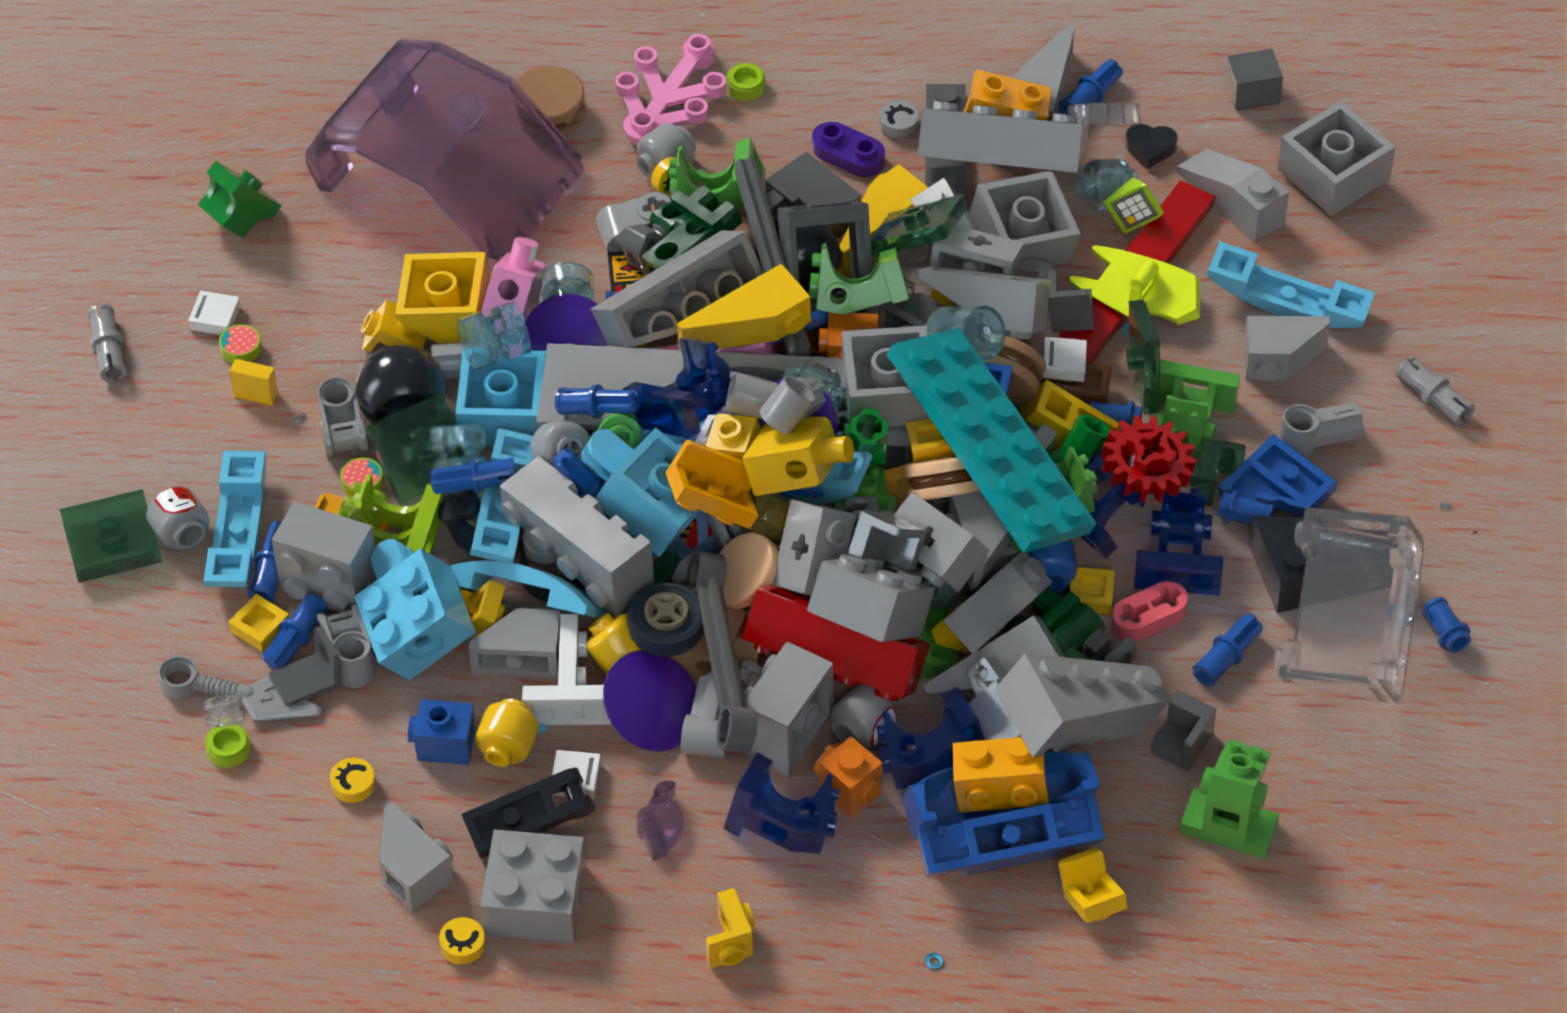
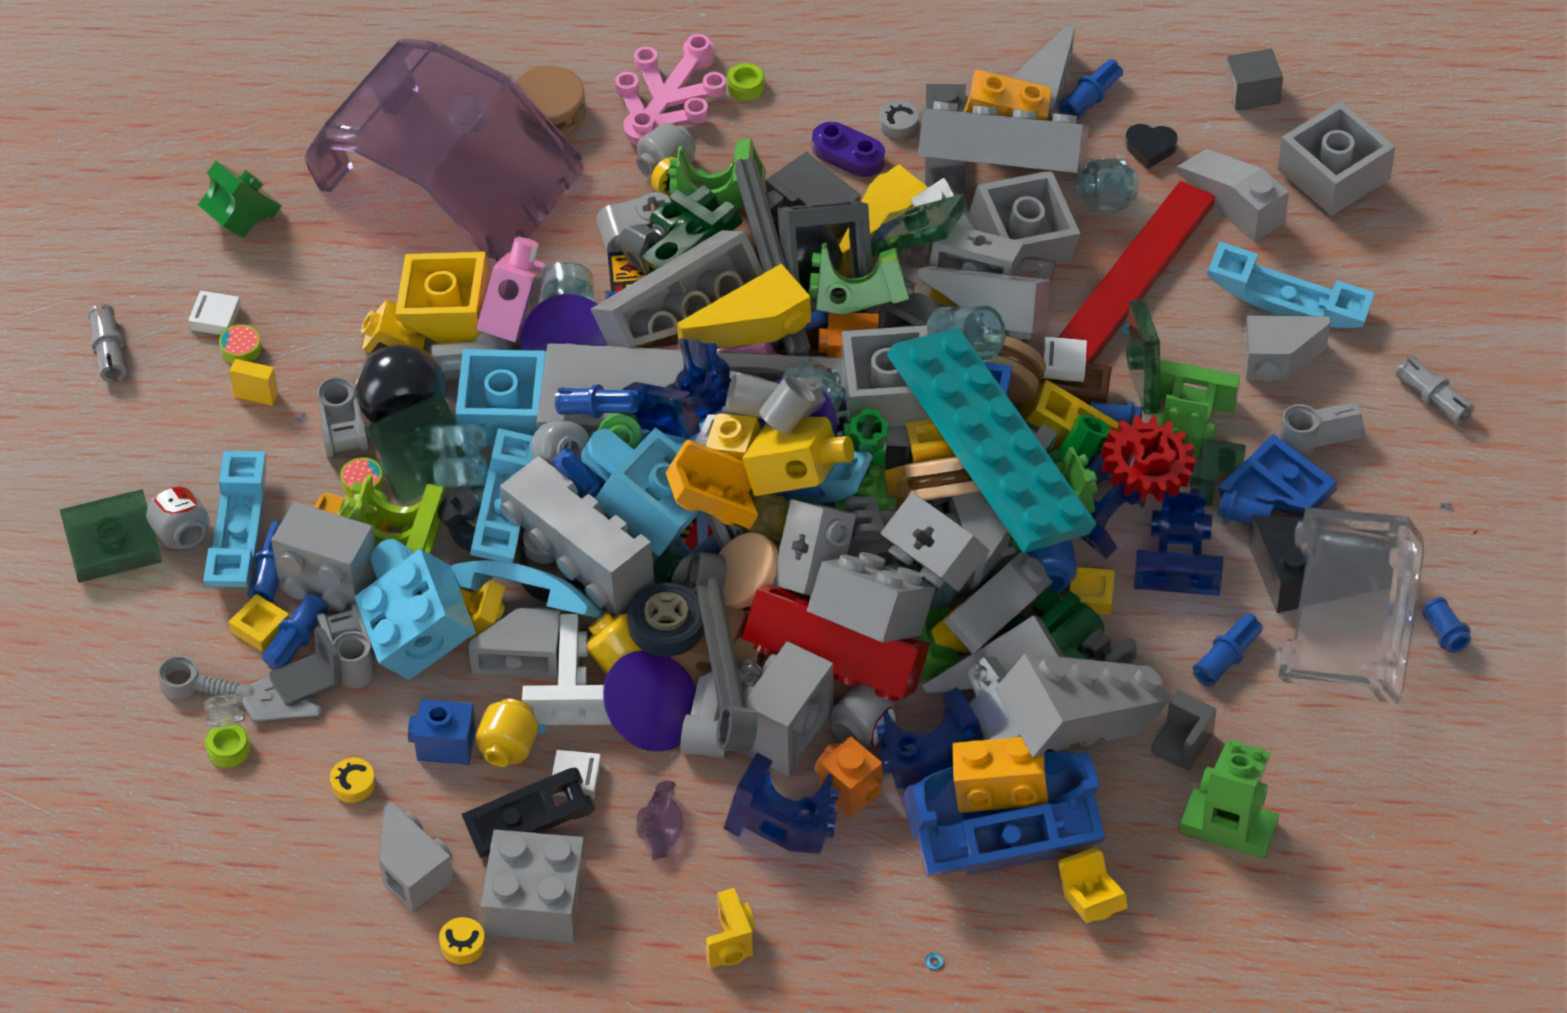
blue axle [430,457,516,494] -> none
clear light blue wheel [457,302,531,370] -> none
dark grey panel [848,511,927,571] -> none
dark grey panel [1047,270,1094,333] -> none
clear beam [1068,103,1141,126] -> none
neon yellow shield [1069,245,1200,325] -> none
slope [1103,177,1164,234] -> none
coral beam [1111,581,1188,642] -> none

